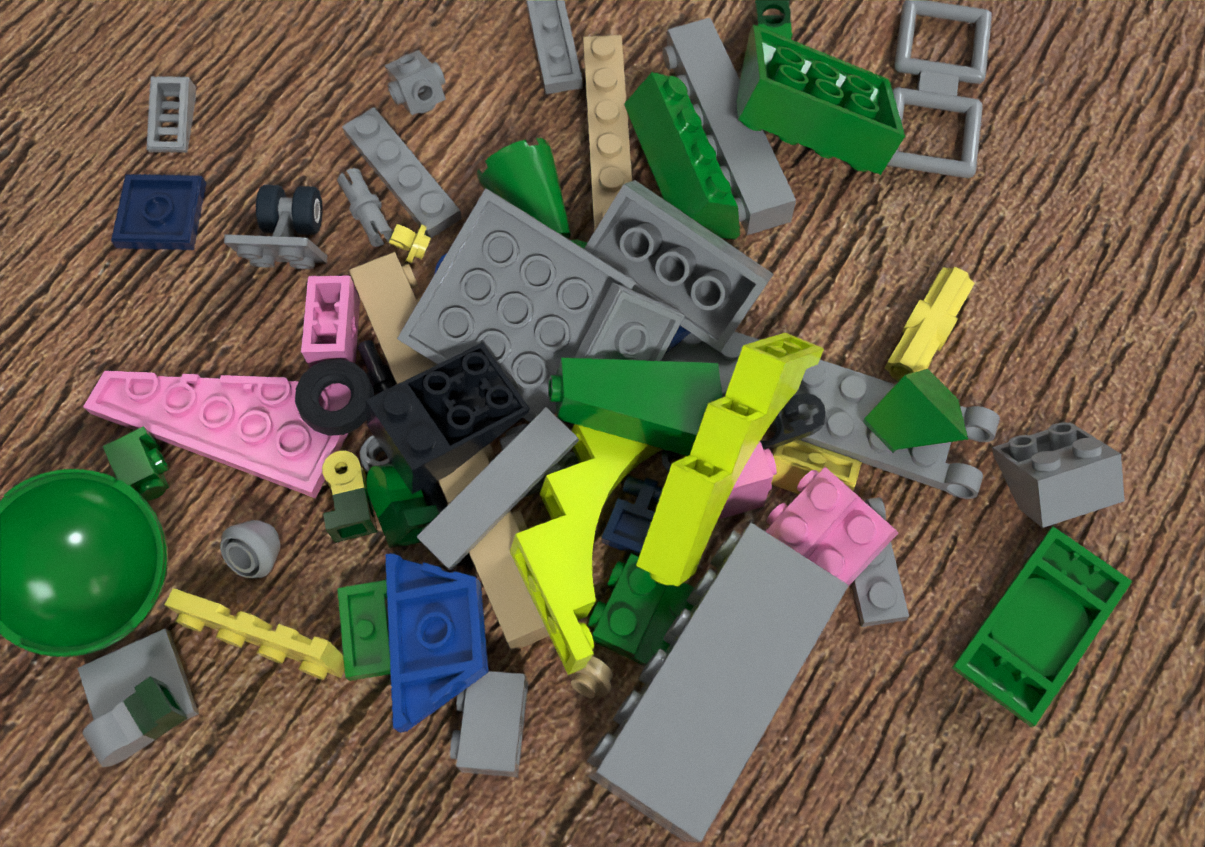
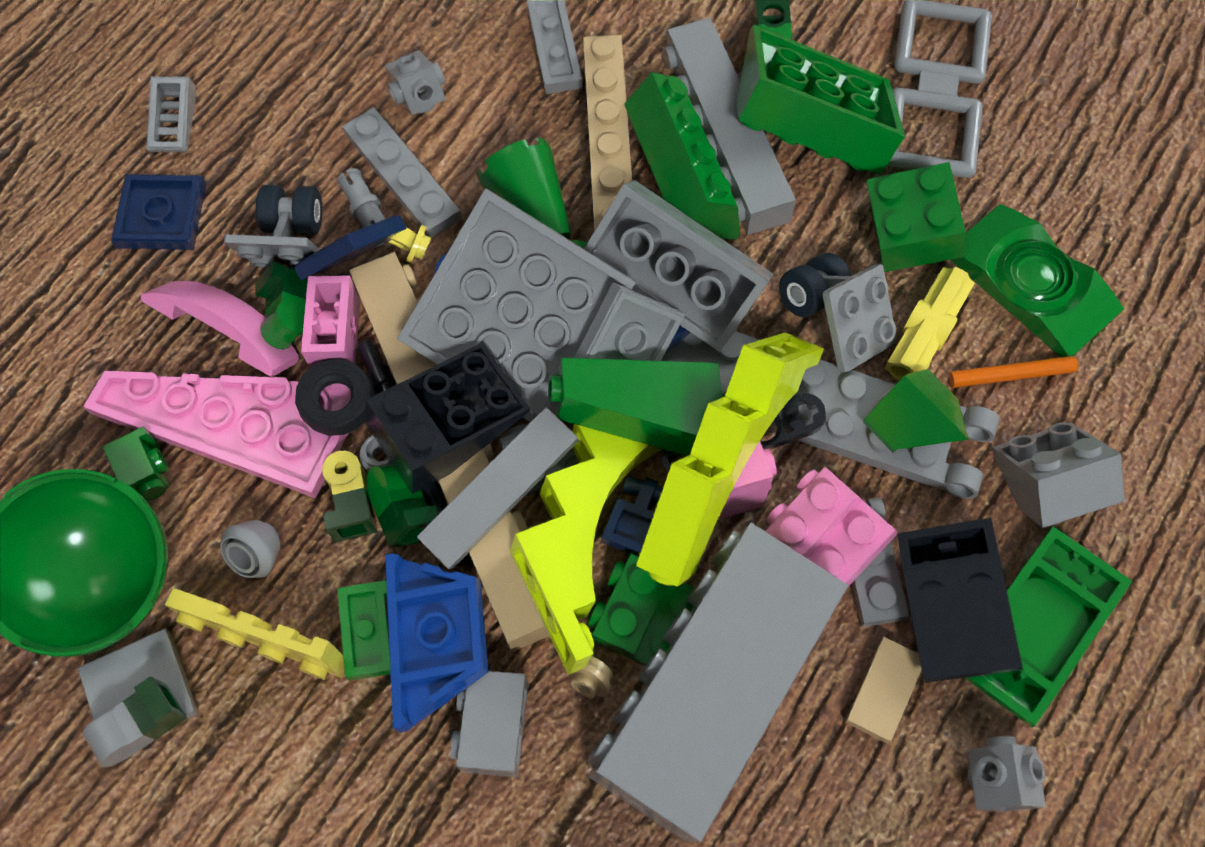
light yellow slope [771,440,862,494] -> none
none -> bright pink slope [141,281,299,377]
none -> leg [255,262,308,350]
none -> dark blue tile [294,215,407,281]
none -> light grey plate [779,253,897,372]
none -> tan tile [845,637,922,744]
none -> green brick [867,162,966,272]
none -> black slope [897,518,1023,683]
none -> orange bar [948,356,1078,388]
none -> green slope [950,204,1124,357]
none -> light grey brick [968,736,1046,812]

